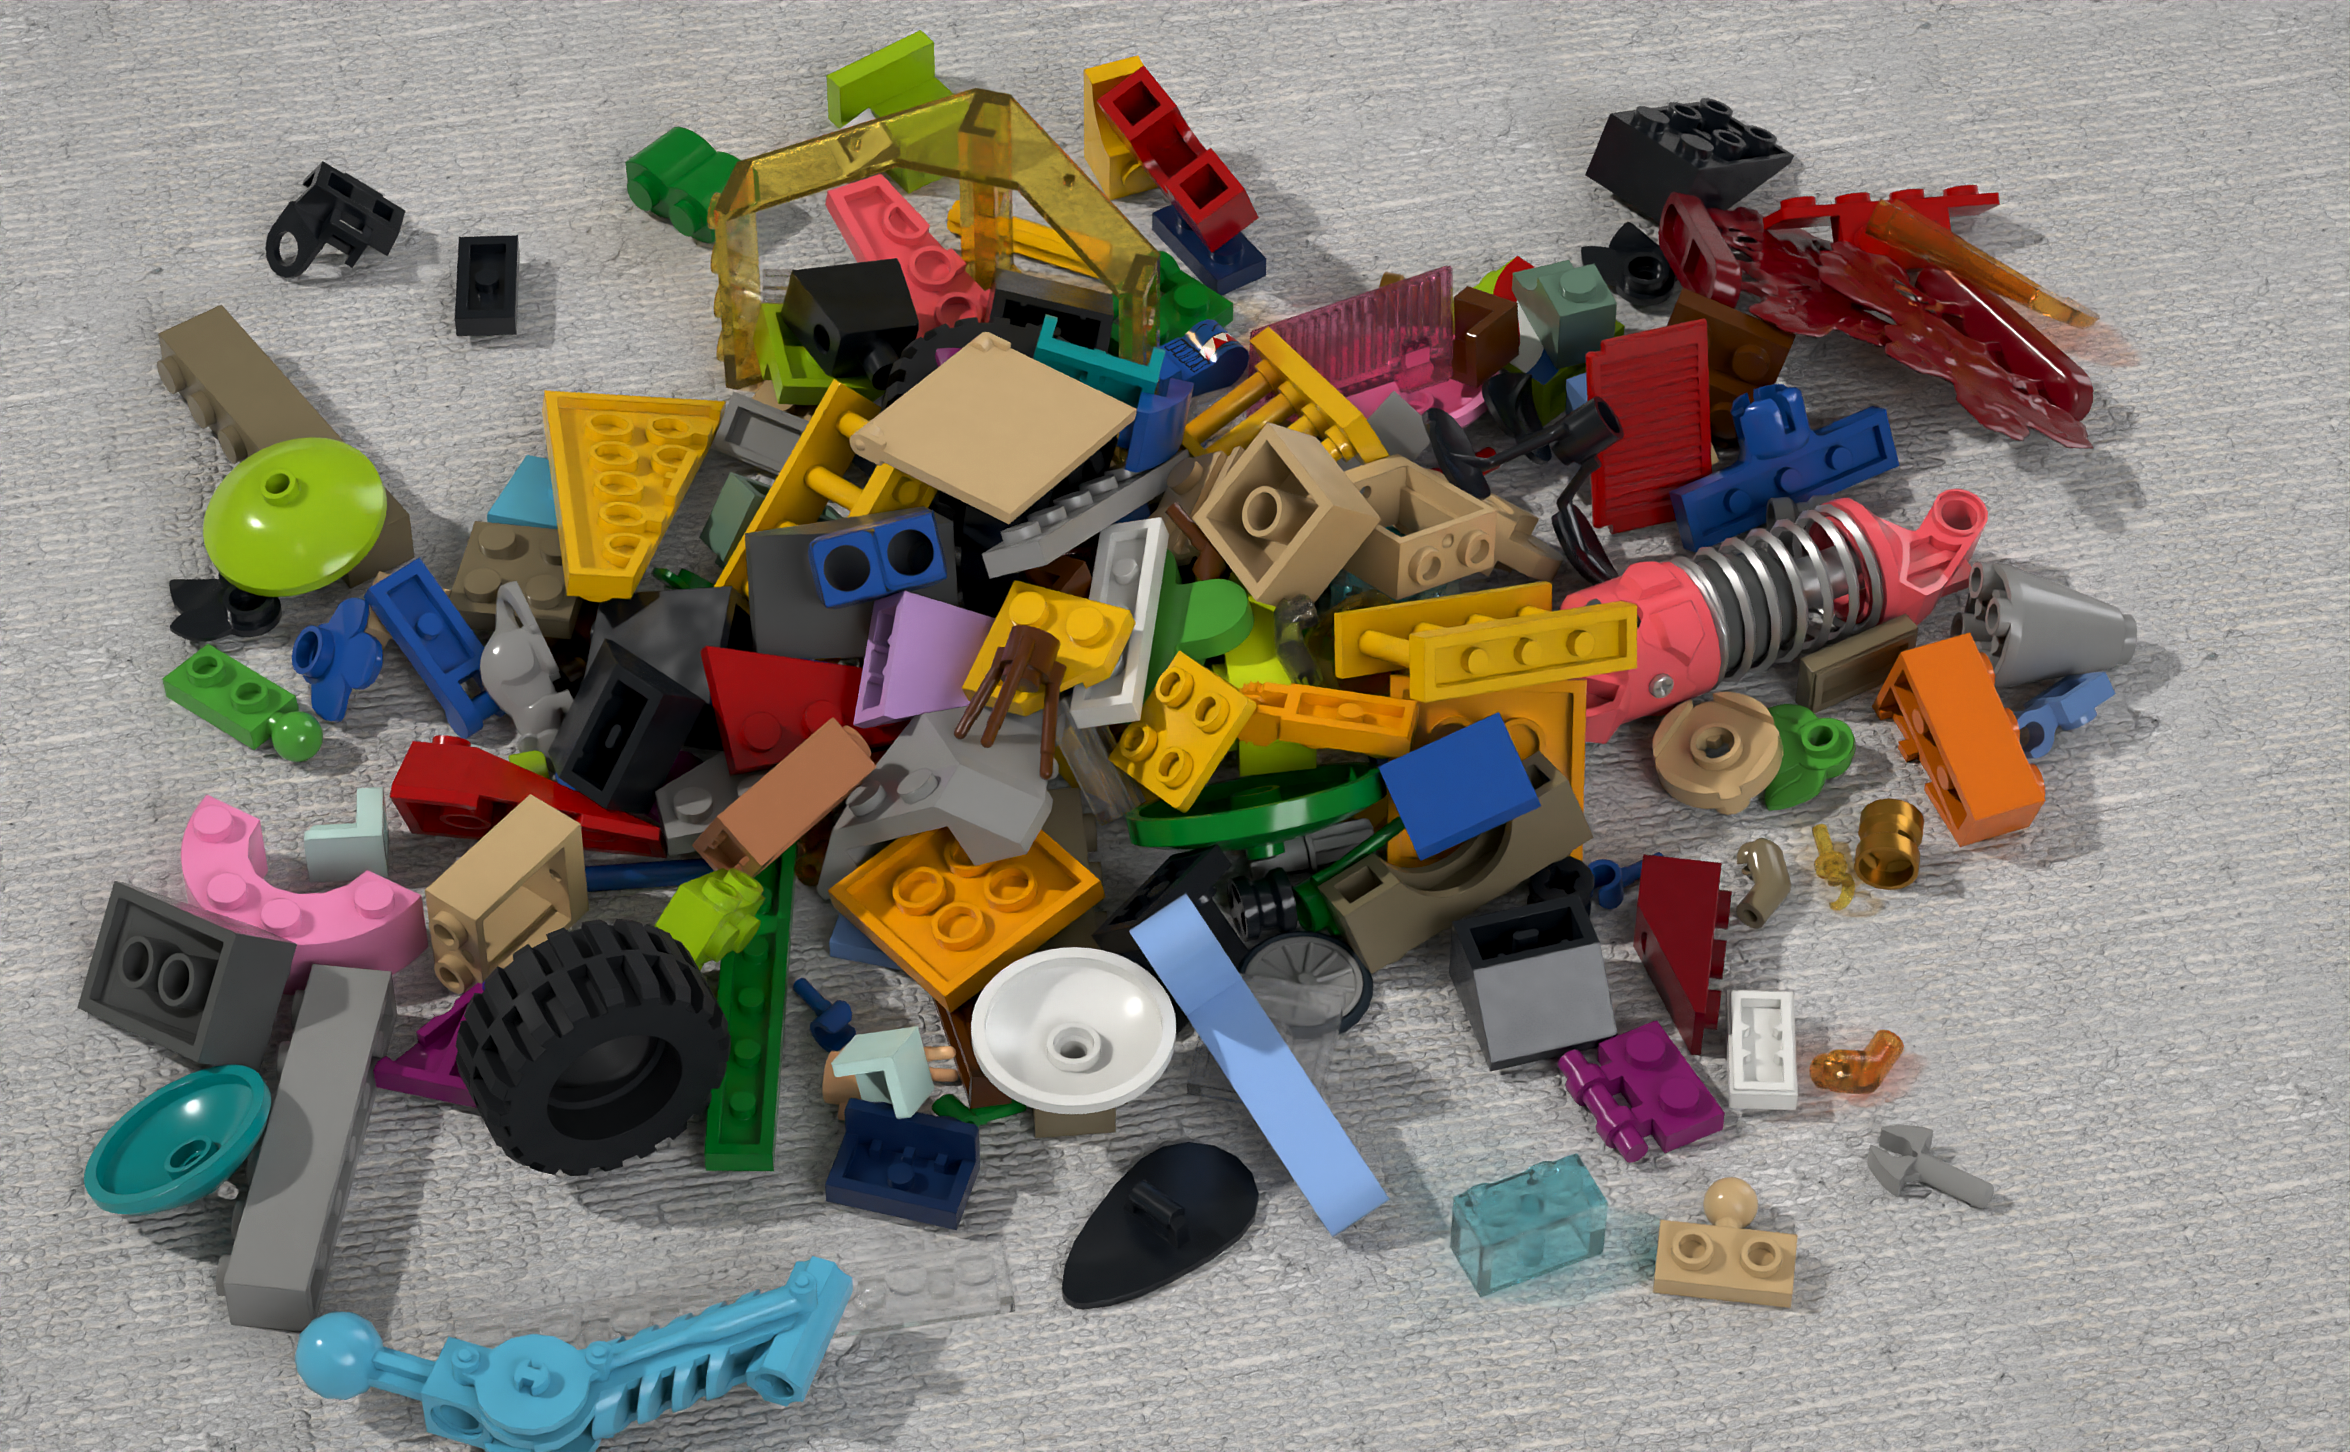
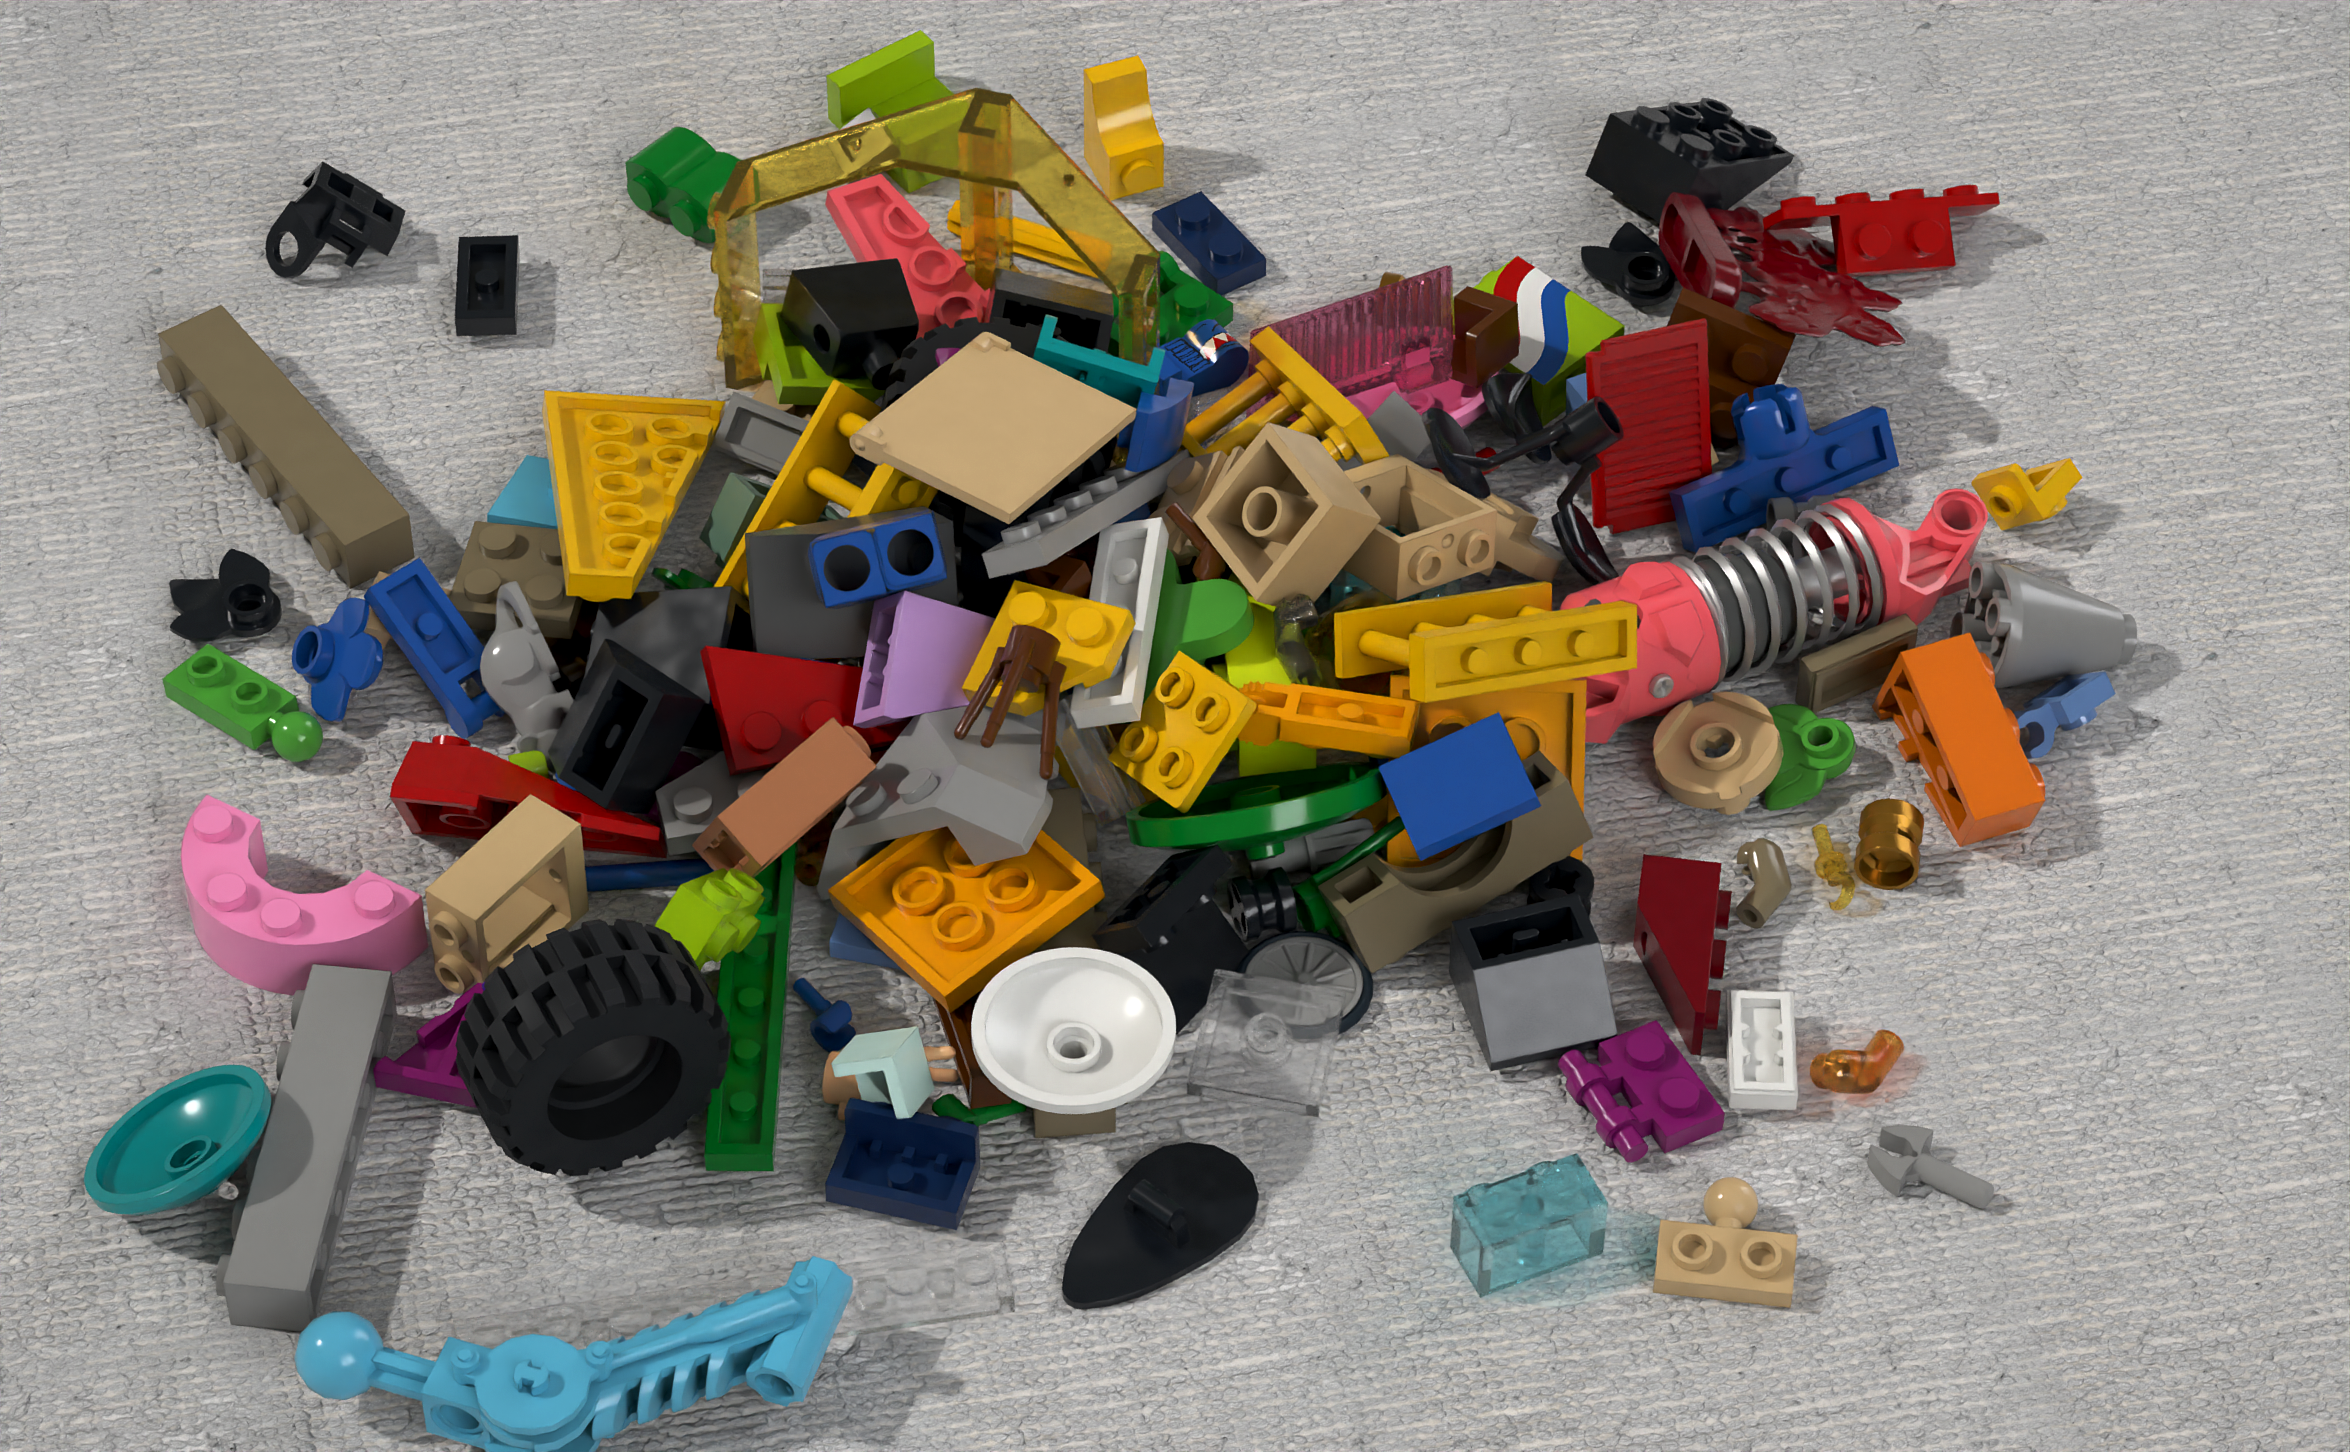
dark grey slope [77,881,297,1072] -> none
lime dish [203,437,387,597] -> none
light aqua panel [304,787,389,883] -> none
red arch [1096,65,1259,253] -> none
light blue beam [1129,893,1390,1237] -> none
sand green arch [1512,260,1617,370] -> none
blue hand [1588,852,1663,910] -> none
dark red plant [1818,240,2094,449] -> none
clear orange animal [1865,199,2100,329] -> none
none -> yellow bracket [1971,458,2083,530]

